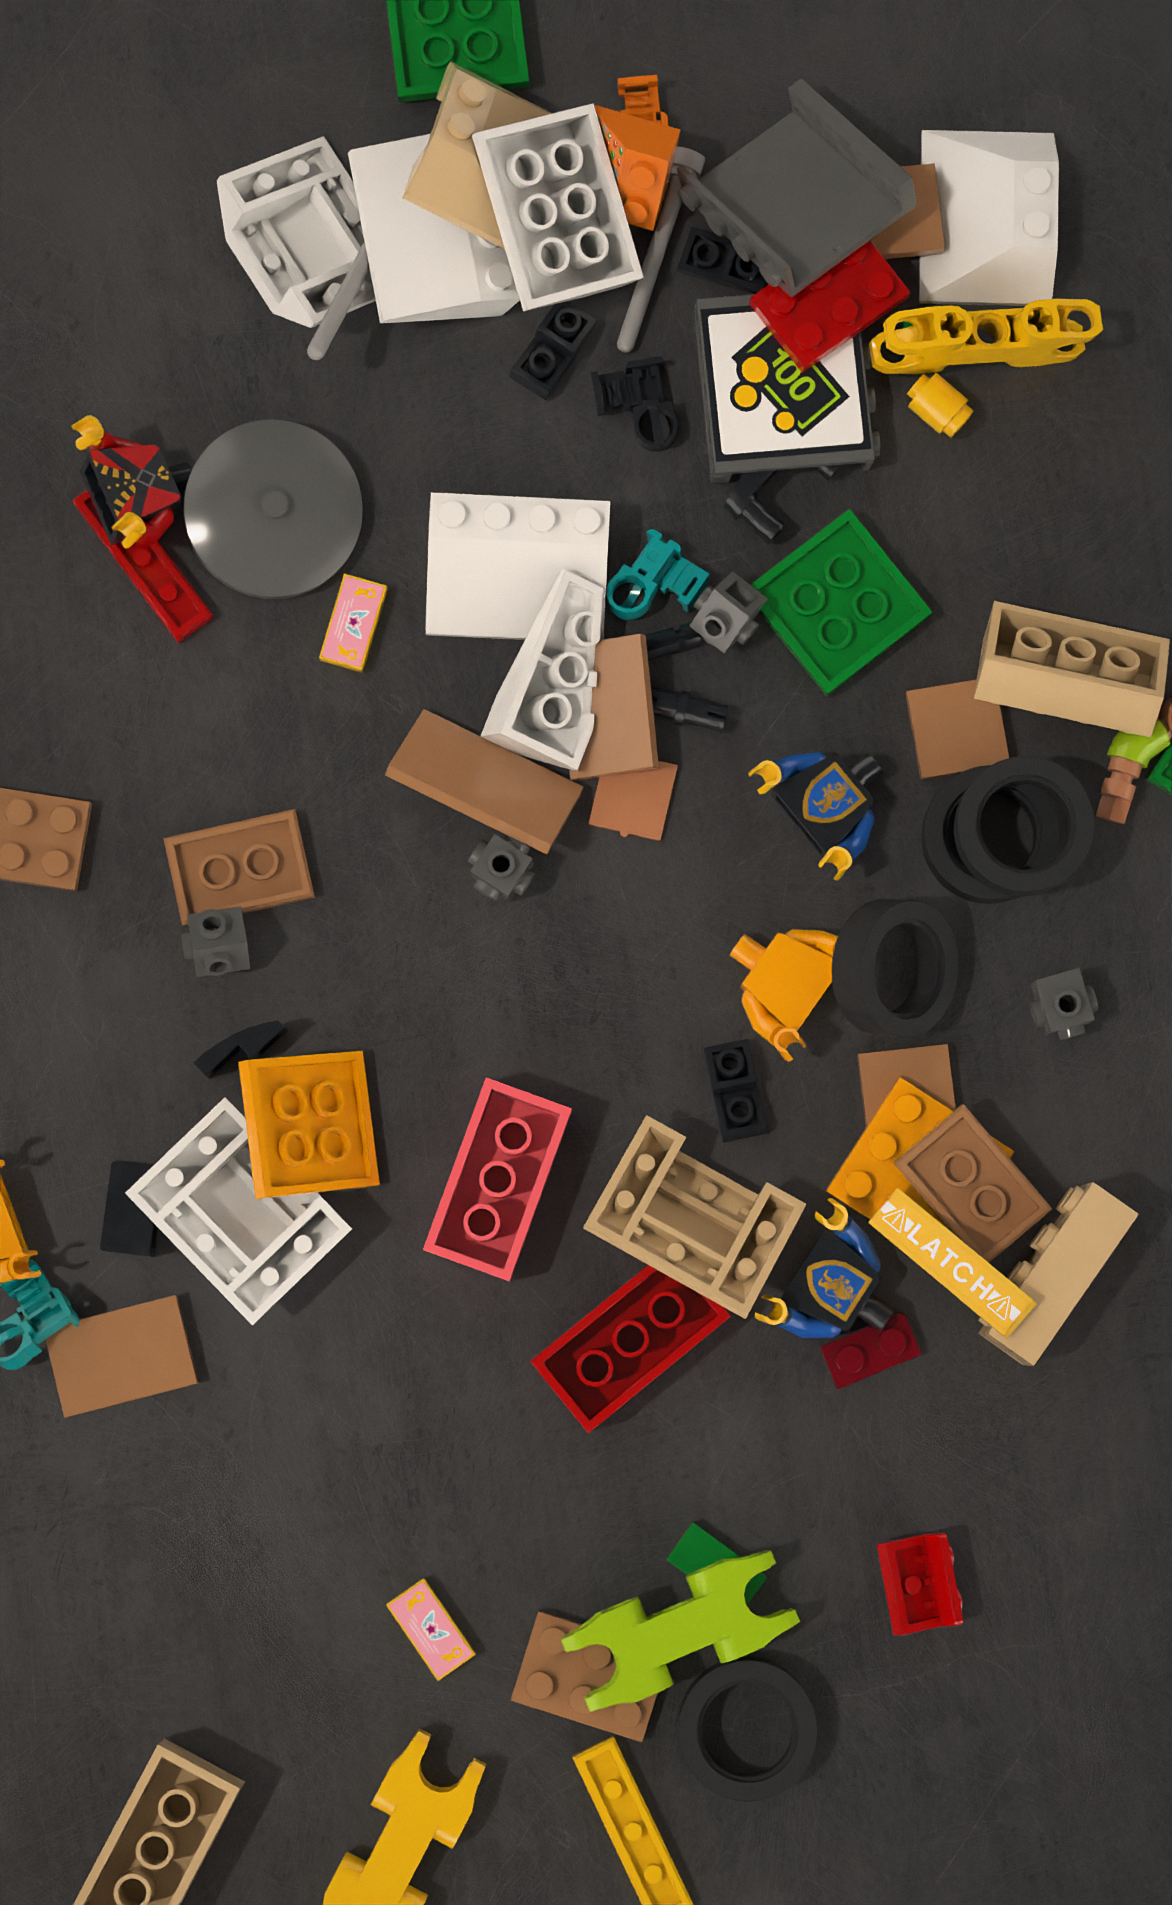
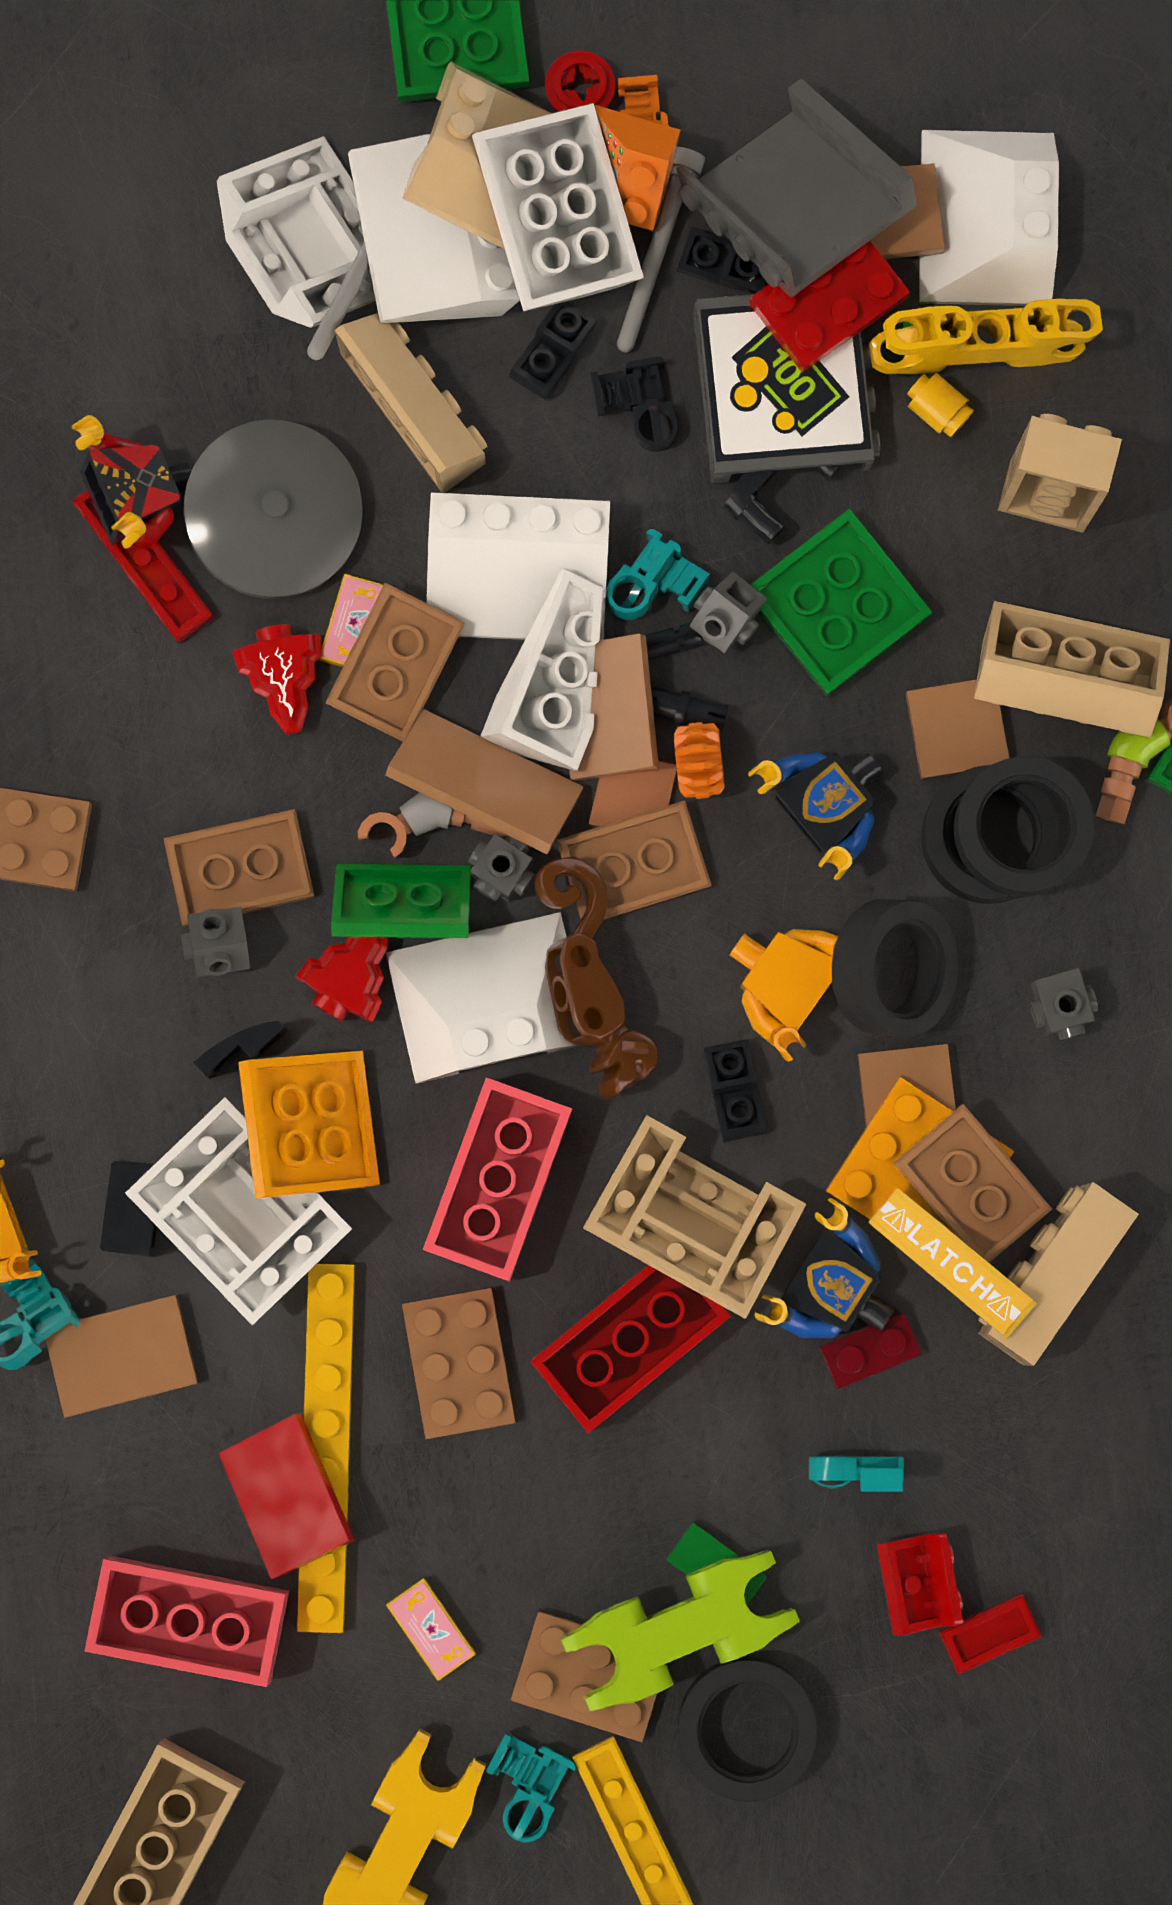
none -> coral brick [84,1556,289,1687]
none -> red tile [218,1414,355,1580]
none -> red rock [232,624,322,735]
none -> red rock [295,937,388,1023]
none -> yellow plate [297,1264,355,1633]
none -> medium nougat tile [325,583,465,742]
none -> green plate [331,864,471,939]
none -> tan slope [335,313,487,493]
none -> piece [358,792,507,858]
none -> white slope [386,912,581,1084]
none -> medium nougat plate [402,1288,516,1439]
none -> teal piece [486,1732,576,1843]
none -> reddish brown animal [534,857,658,1099]
none -> red gear [545,51,615,112]
none -> medium nougat tile [556,801,711,920]
none -> orange gear [674,722,725,799]
none -> teal piece [809,1456,904,1492]
none -> red tile [938,1593,1042,1675]
none -> tan brick [998,414,1122,533]

